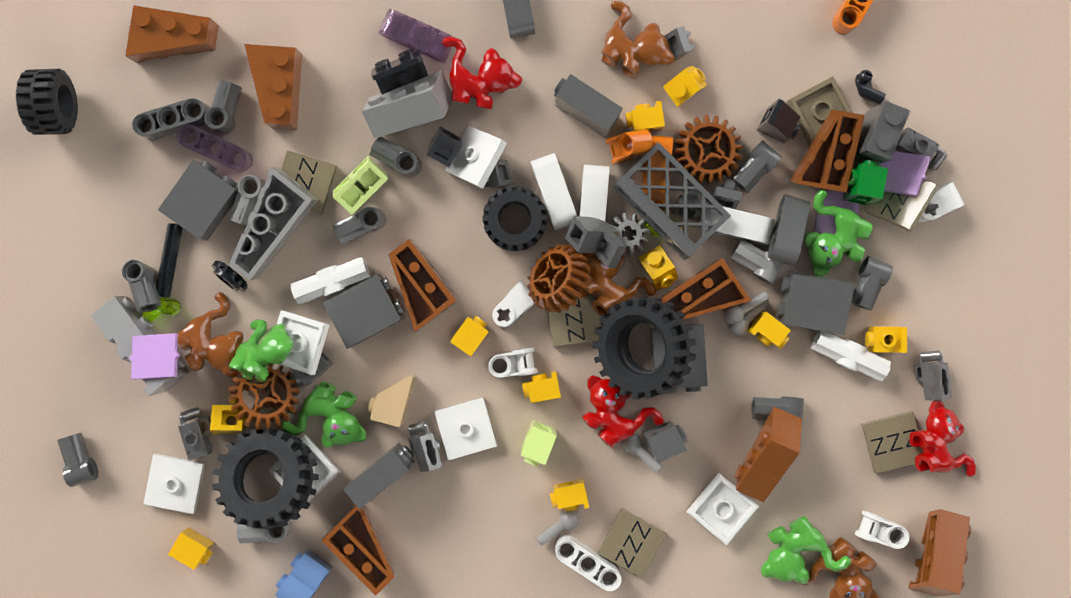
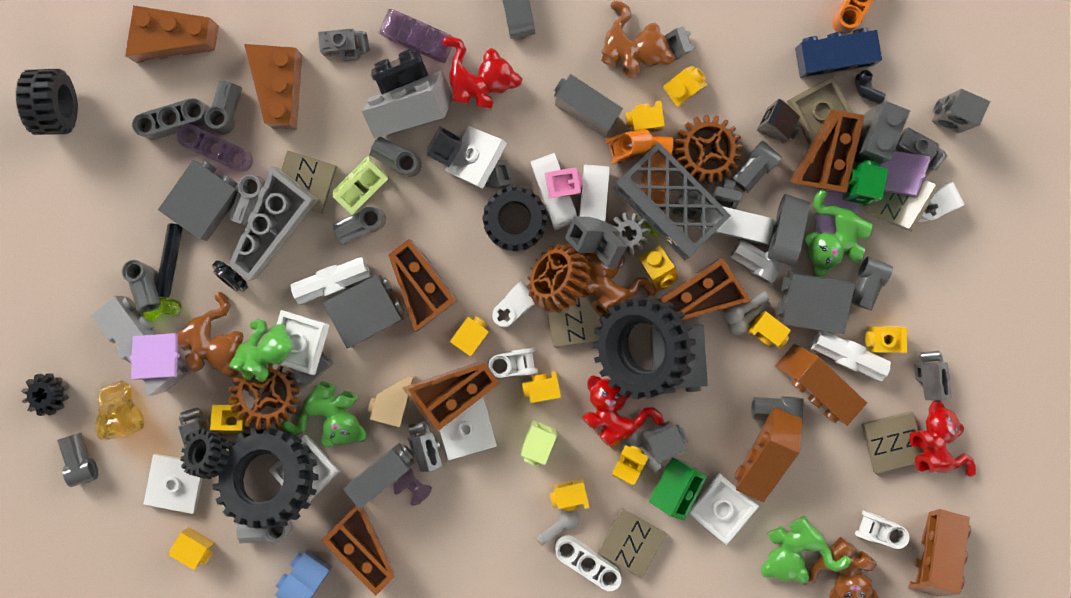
none -> black gear [21,373,70,416]
none -> clear yellow piece [95,380,144,440]
none -> black tyre [180,429,230,479]
none -> flat silver piece [318,28,370,61]
none -> clear purple piece [393,468,432,505]
none -> dark orange wedge [402,362,500,431]
none -> bright pink bracket [544,167,583,199]
none -> yellow bracket [612,445,649,486]
none -> green brick [649,457,708,521]
none -> dark orange wedge [775,344,867,426]
none -> dark blue brick [795,28,882,78]
none -> dark grey brick [932,89,990,133]

